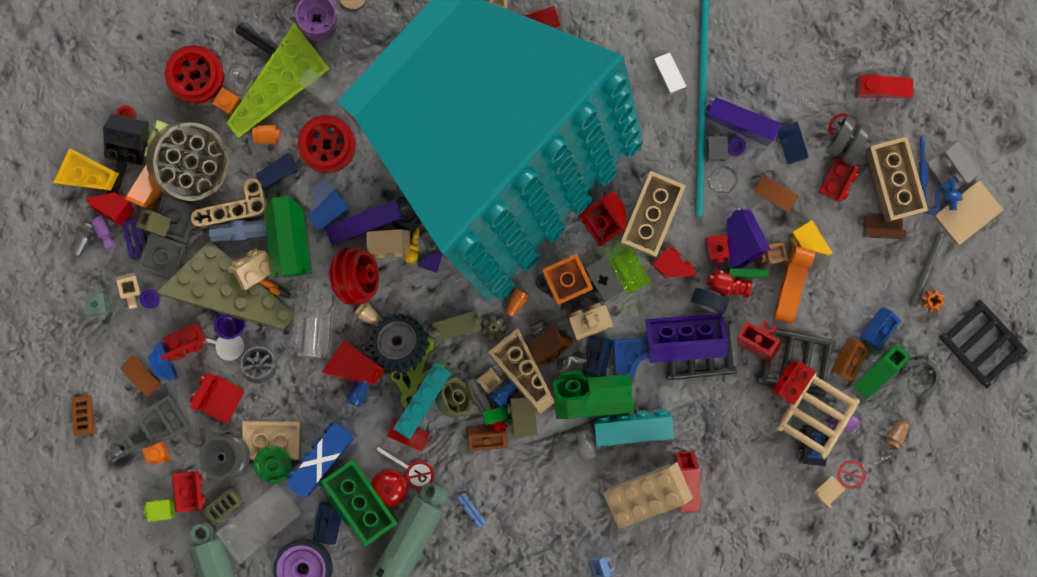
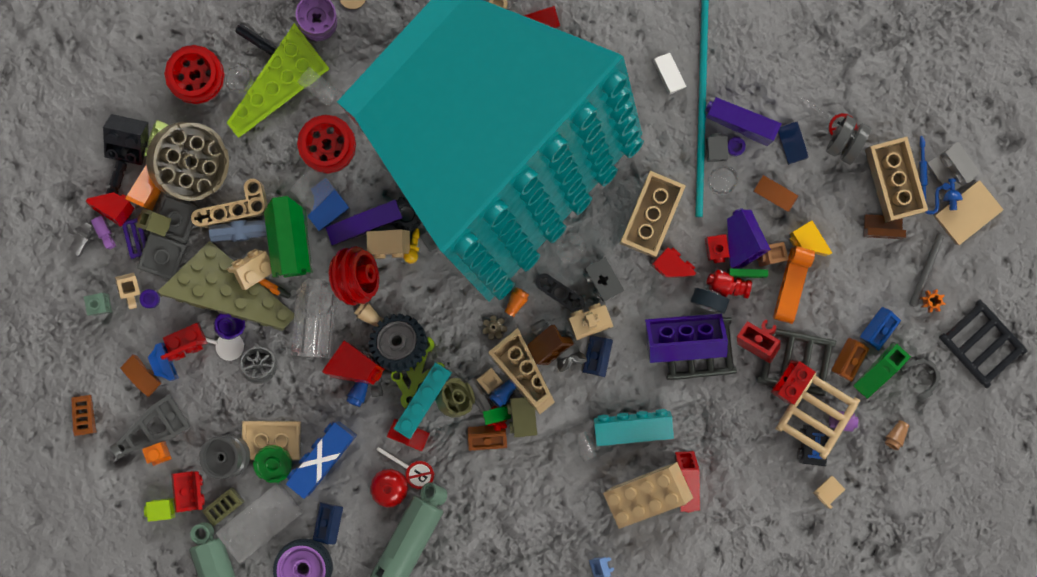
yellow wing [53,148,119,191] -> none
red tile [116,105,137,119] -> none
red bracket [189,373,245,423] -> none
orange brick [212,87,242,116] -> none
orange brick [252,125,281,145] -> none
dark blue slope [256,153,298,190] -> none
green brick [318,460,397,548] -> none
dark purple tile [418,254,443,273] -> none
olive brick [430,311,482,342] -> none
medium blue axle [457,493,485,528] -> none
orange brick [541,254,593,306] -> none
green brick [553,371,634,419] -> none
red slope [579,191,626,247] -> none
clear neon green brick [610,249,651,294] -> none
blue tile [613,338,649,377] -> none
red bracket [818,158,859,203] -> none
clear piece [837,451,897,489] -> none
red slope [856,75,913,98] -> none

